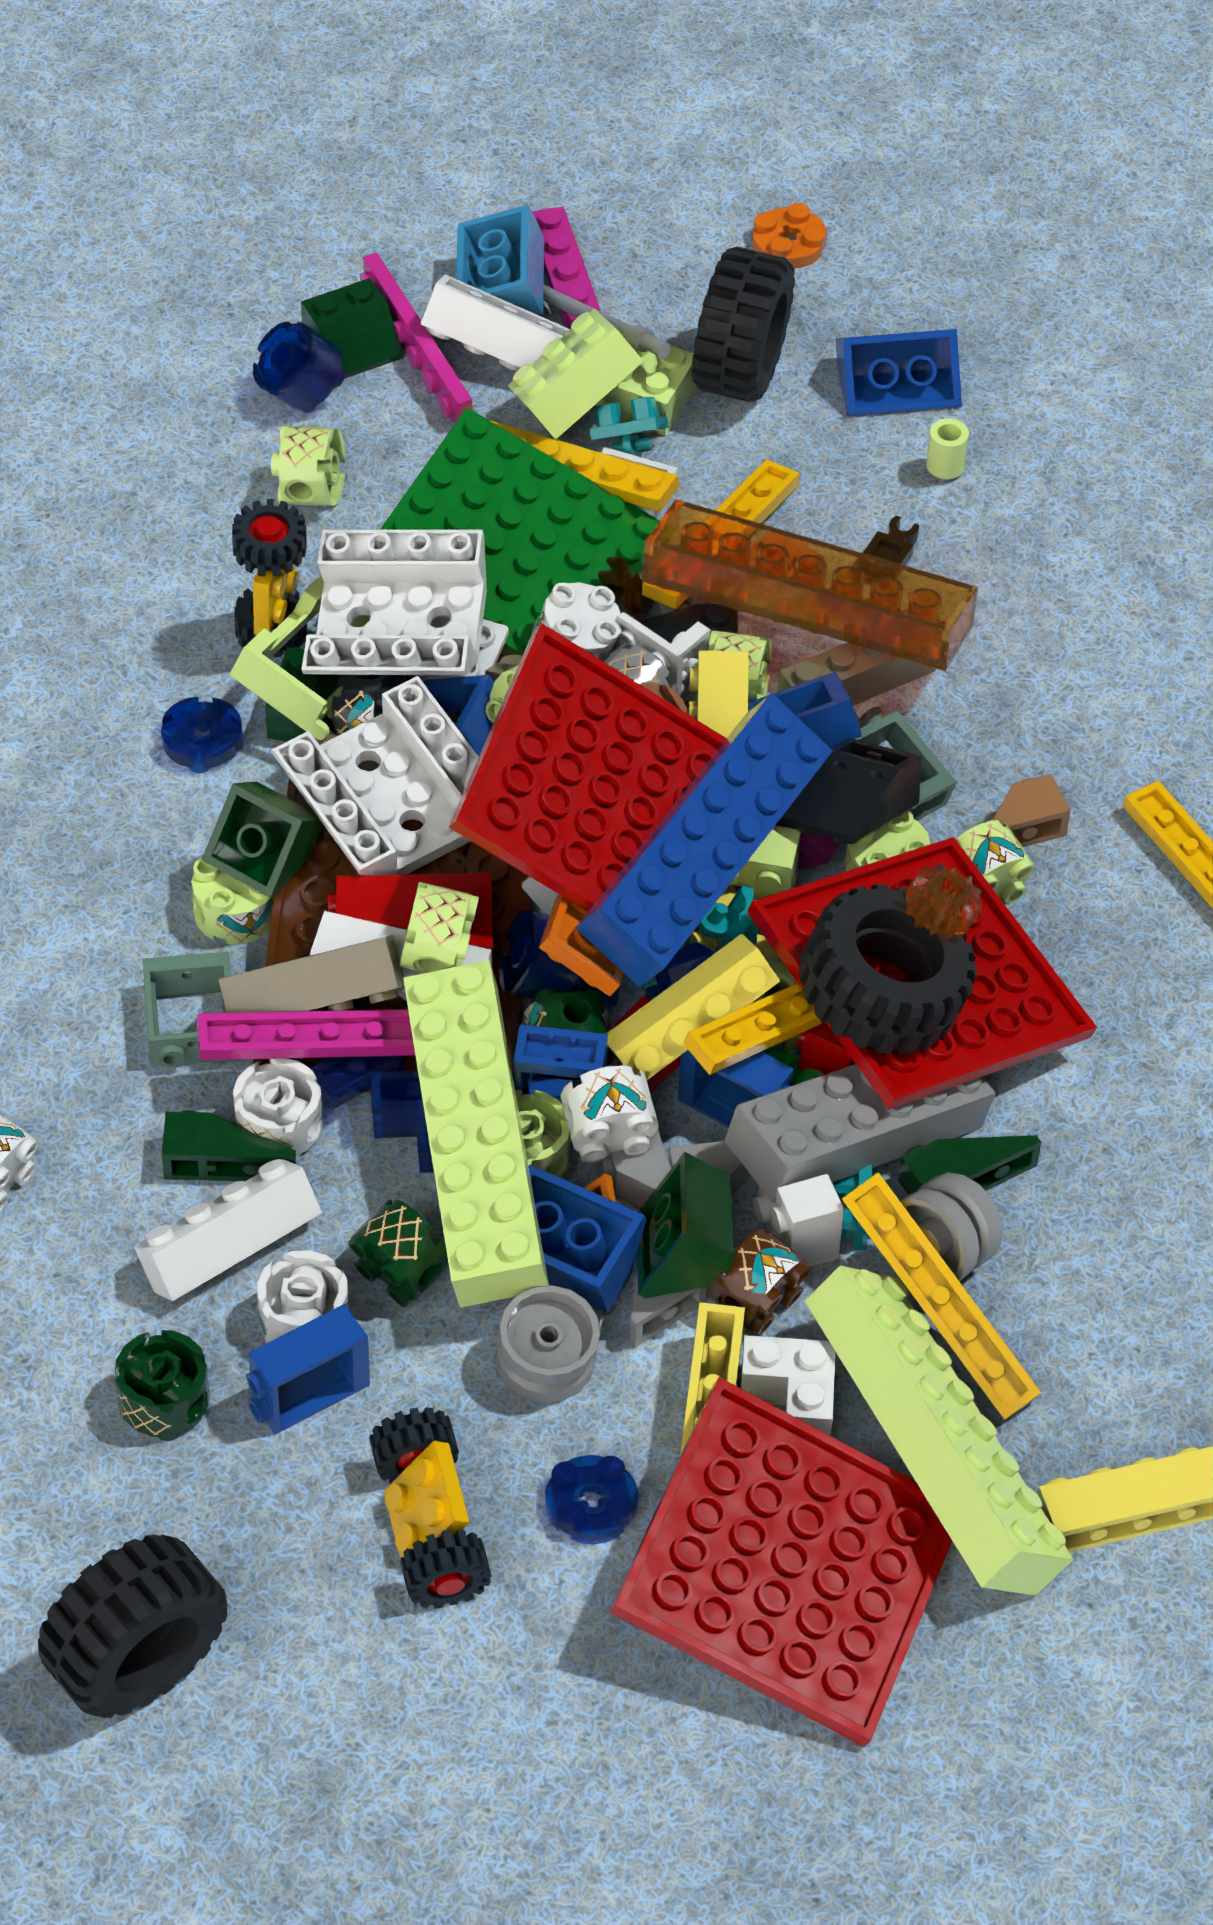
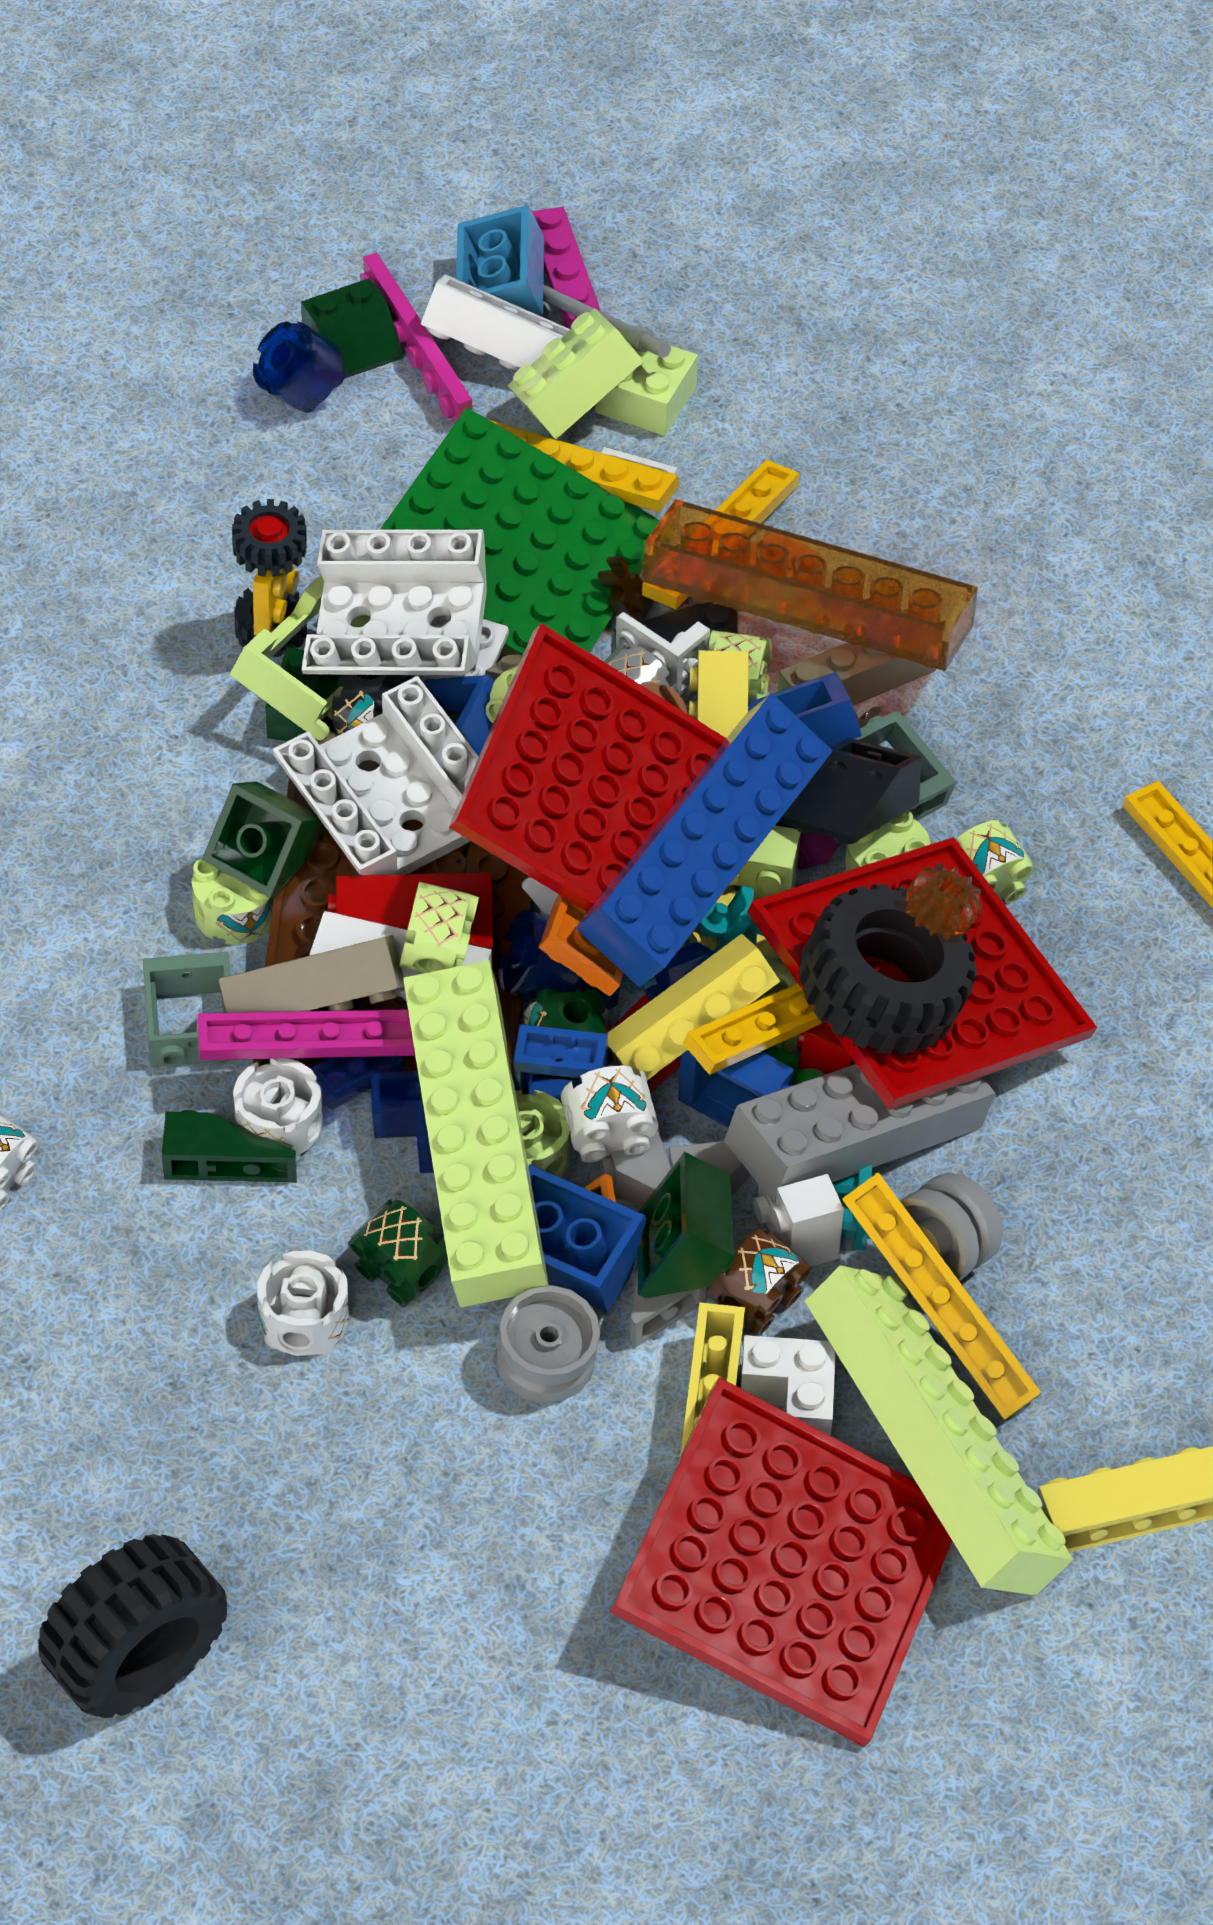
dark green brick [115,1330,210,1441] -> none
white brick [134,1159,322,1301] -> none
clear blue plate [161,697,243,773] -> none
blue window [246,1304,370,1435] -> none
yellowish green brick [271,425,345,506] -> none
plate [369,1407,492,1609] -> none
white brick [532,582,622,661] -> none
clear blue plate [545,1455,638,1544] -> none
teal hips [590,396,669,457] -> none
black tyre [692,246,795,402] -> none
orange plate [752,203,827,268] -> none
blue slope [836,329,962,415] -> none
dark brown plate [859,516,919,581] -> none
dark green slope [898,1135,1041,1195] -> none
yellowish green brick [926,418,969,479] -> none
medium nougat slope [993,774,1071,847] -> none

